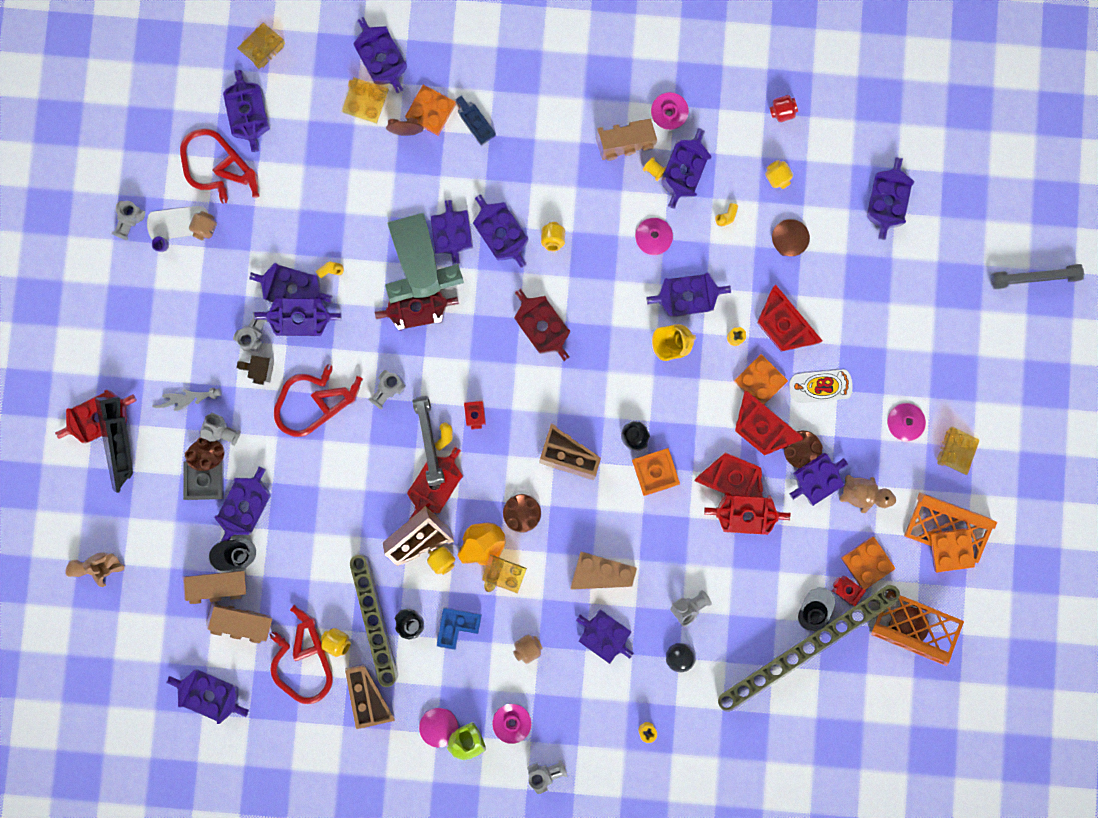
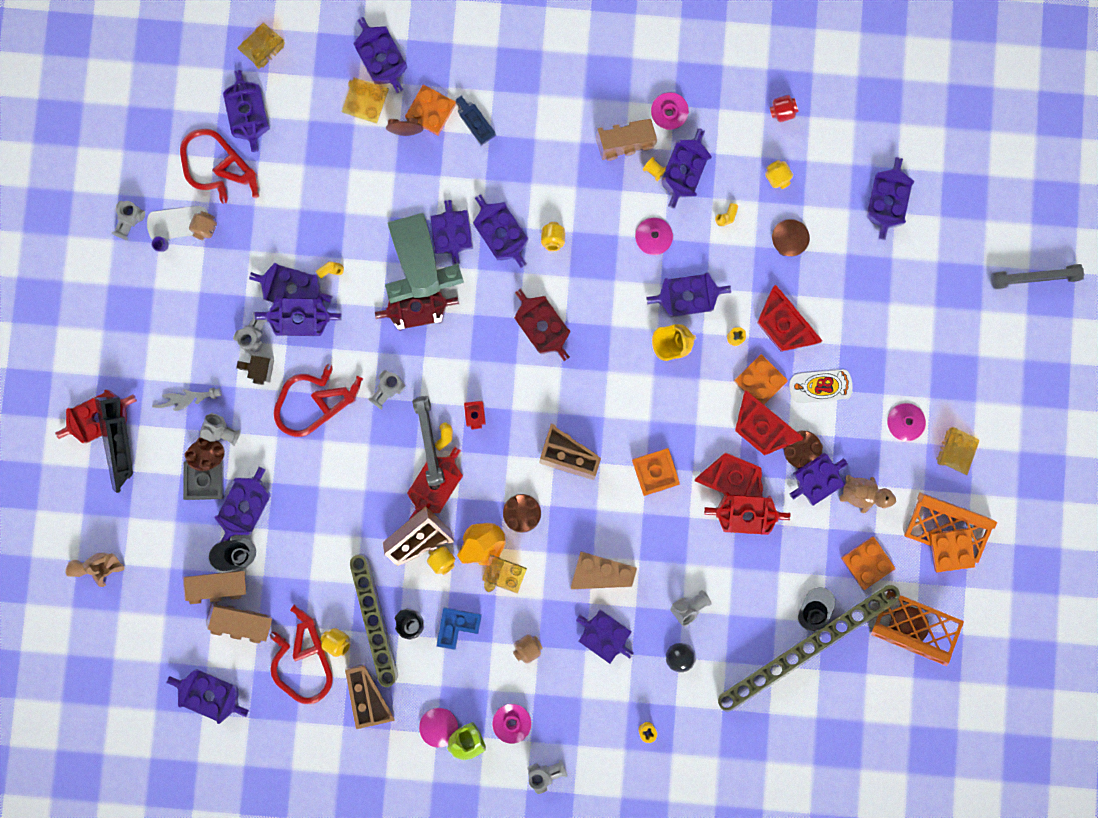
black hair [621,421,650,451] -> none
red brick [832,576,866,606] -> none

